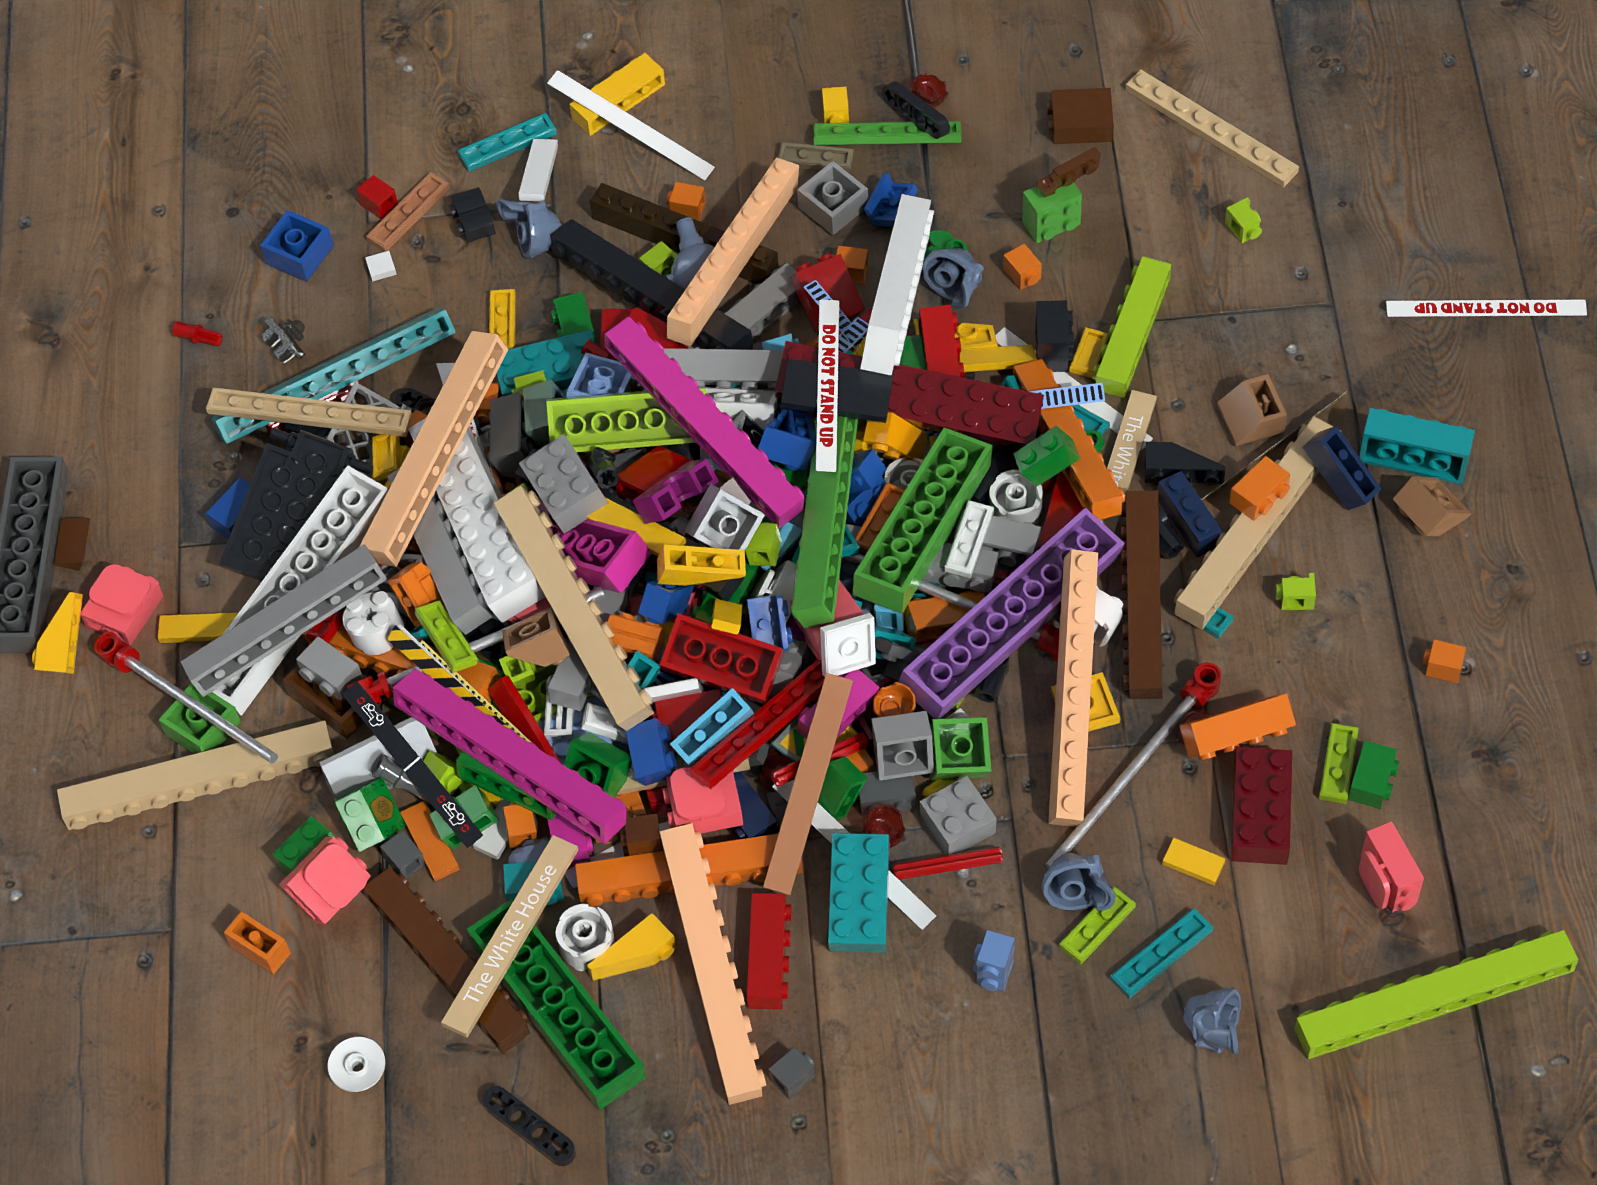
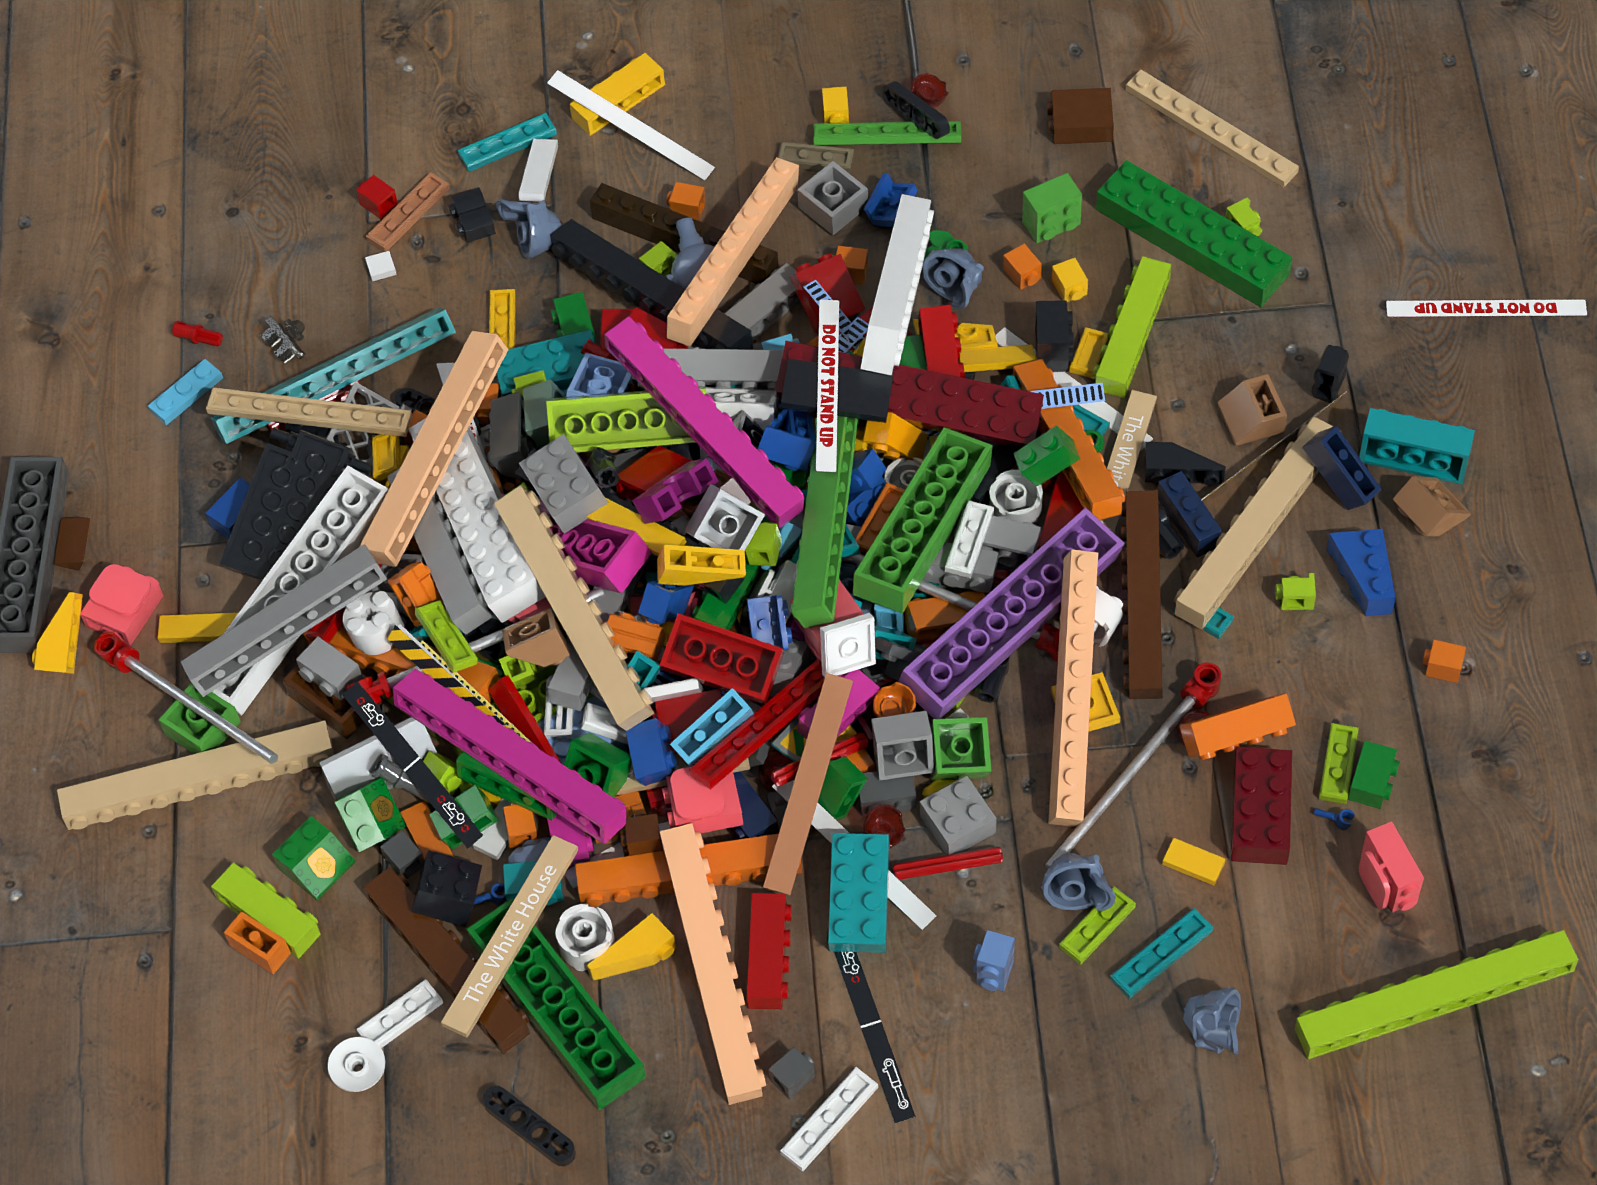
blue brick [260,210,334,282] -> none
coral brick [279,837,371,924] -> none
yellow tile [711,599,742,635] -> none
reddish brown hinge [1036,147,1101,198] -> none
orange brick [1229,456,1290,521] -> none
none -> medium azure plate [148,359,223,426]
none -> lime brick [211,862,321,959]
none -> white tile [356,979,443,1048]
none -> black brick [411,850,482,927]
none -> blue hand [474,883,506,905]
none -> white tile [780,1067,878,1172]
none -> black sticker [828,935,916,1123]
none -> yellow brick [1052,258,1088,302]
none -> green brick [1096,160,1292,308]
none -> black brick [1311,345,1349,403]
none -> blue hand [1314,808,1355,830]
none -> blue wedge [1326,529,1396,616]

